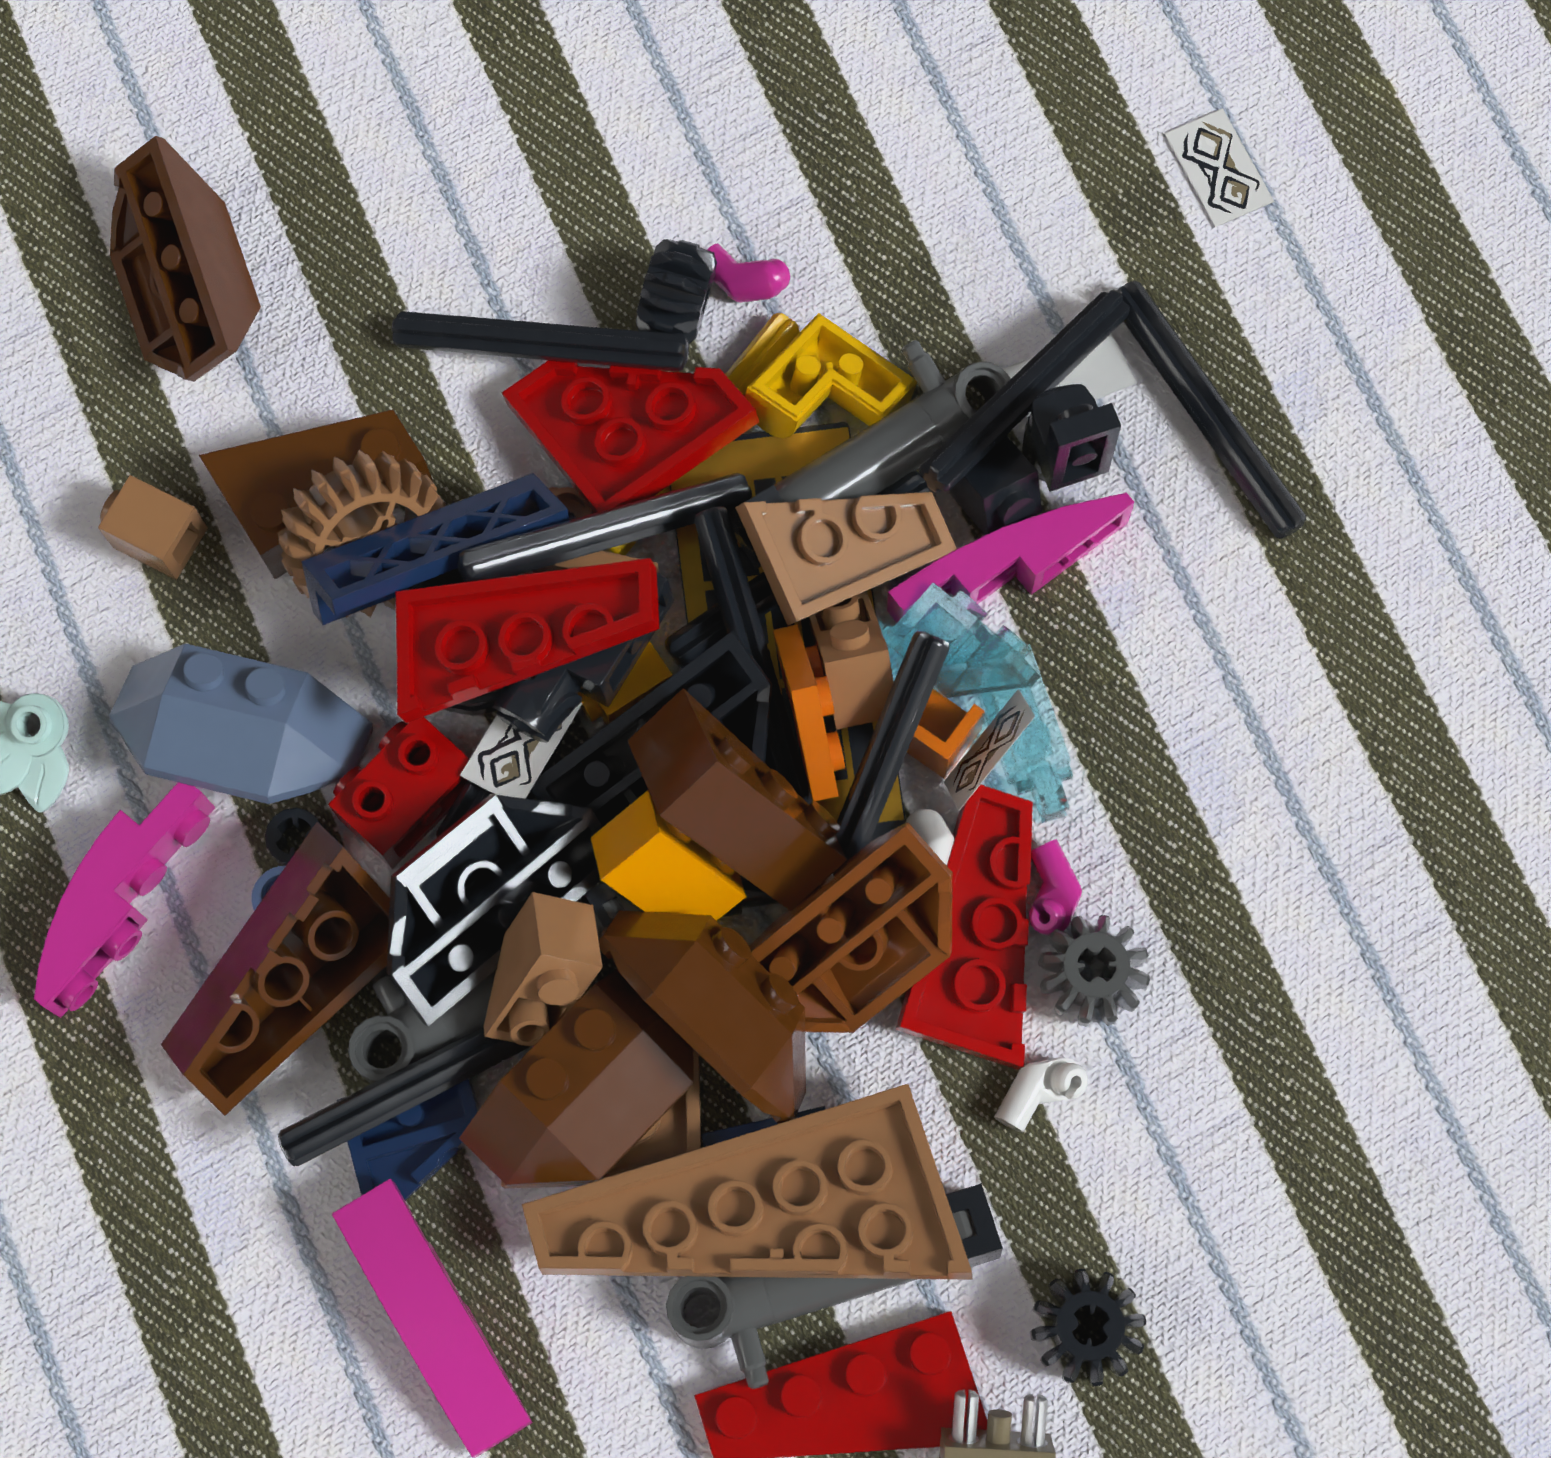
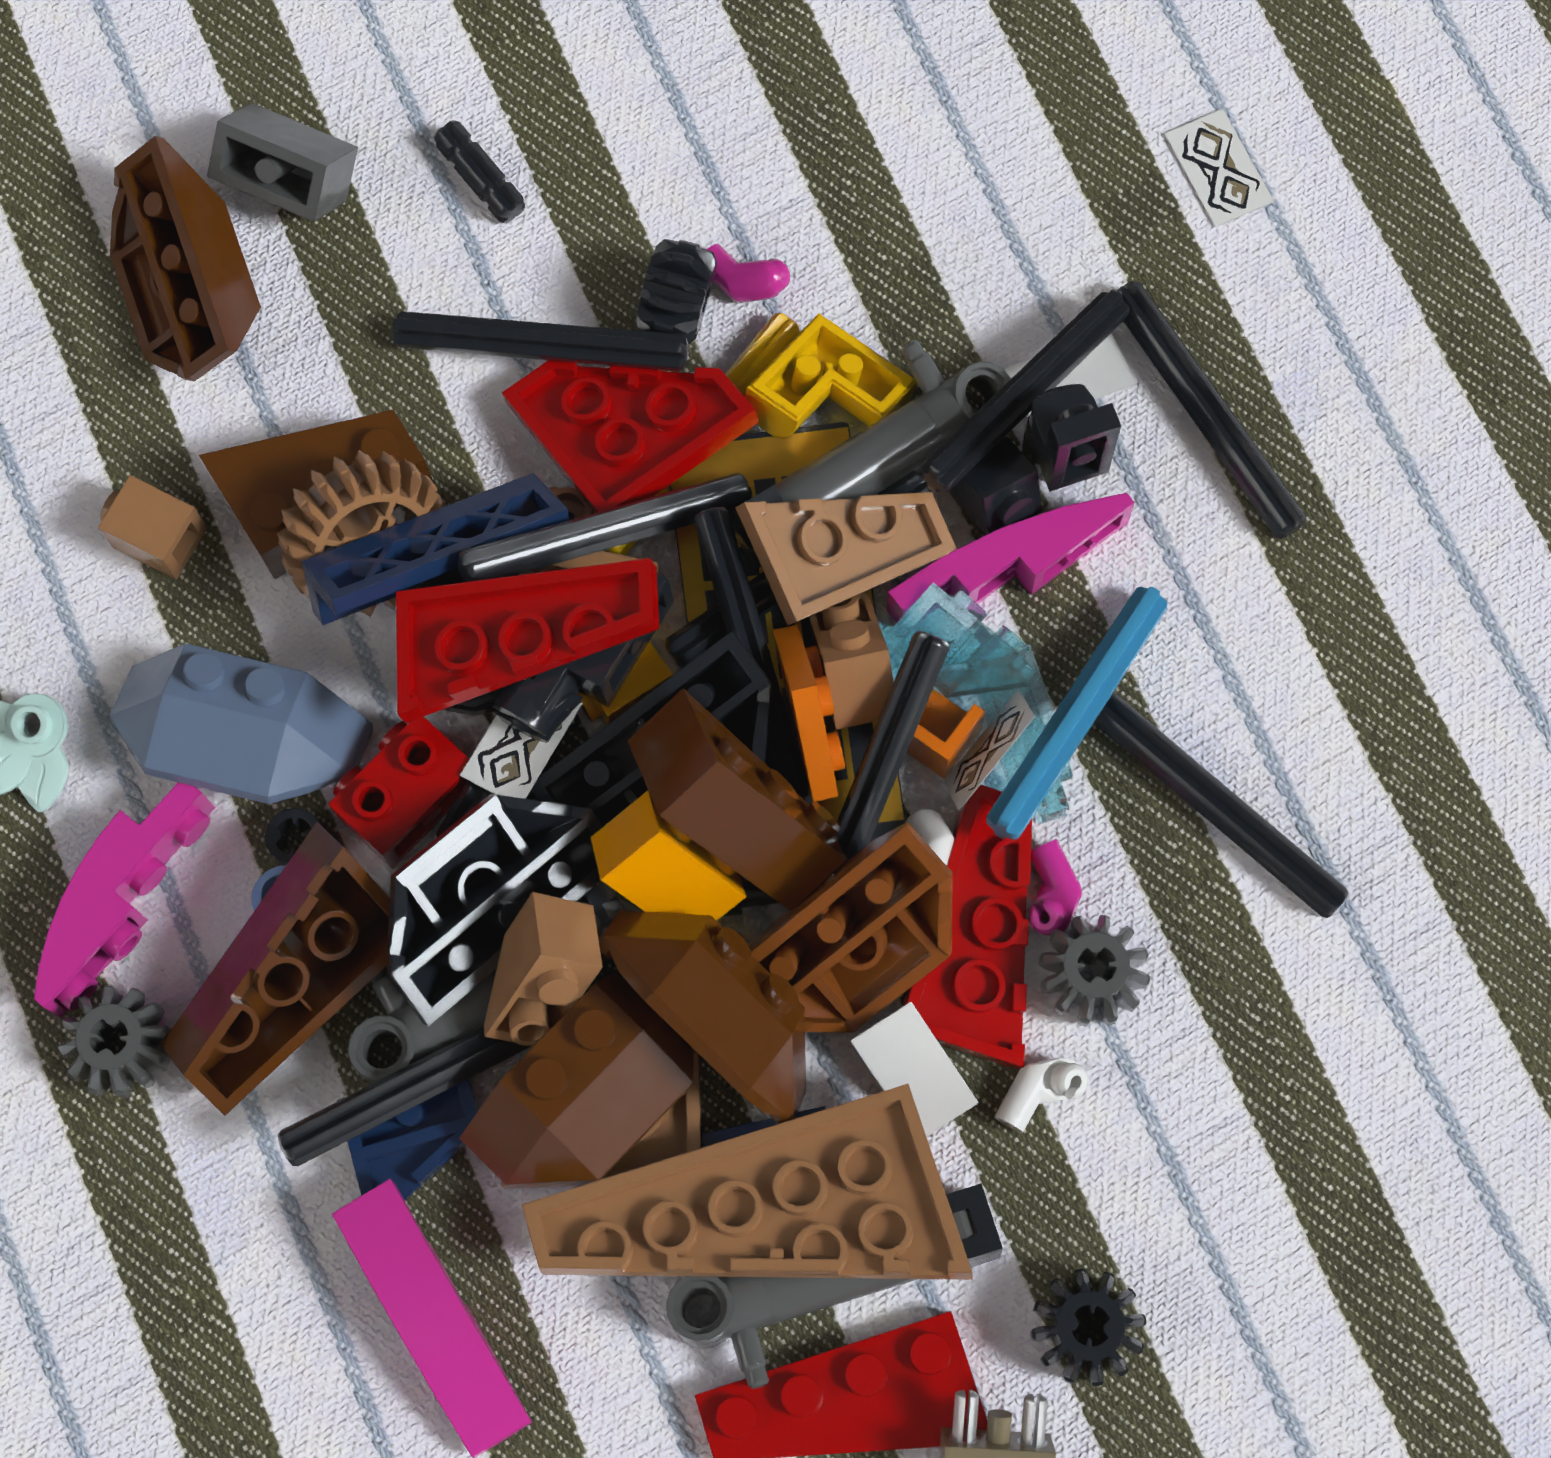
none -> dark grey gear [58,986,171,1098]
none -> dark grey brick [207,103,358,222]
none -> black axle [434,120,525,223]
none -> white sticker [850,1002,979,1137]
none -> dark azure axle [986,586,1167,840]
none -> black axle [1094,692,1349,918]

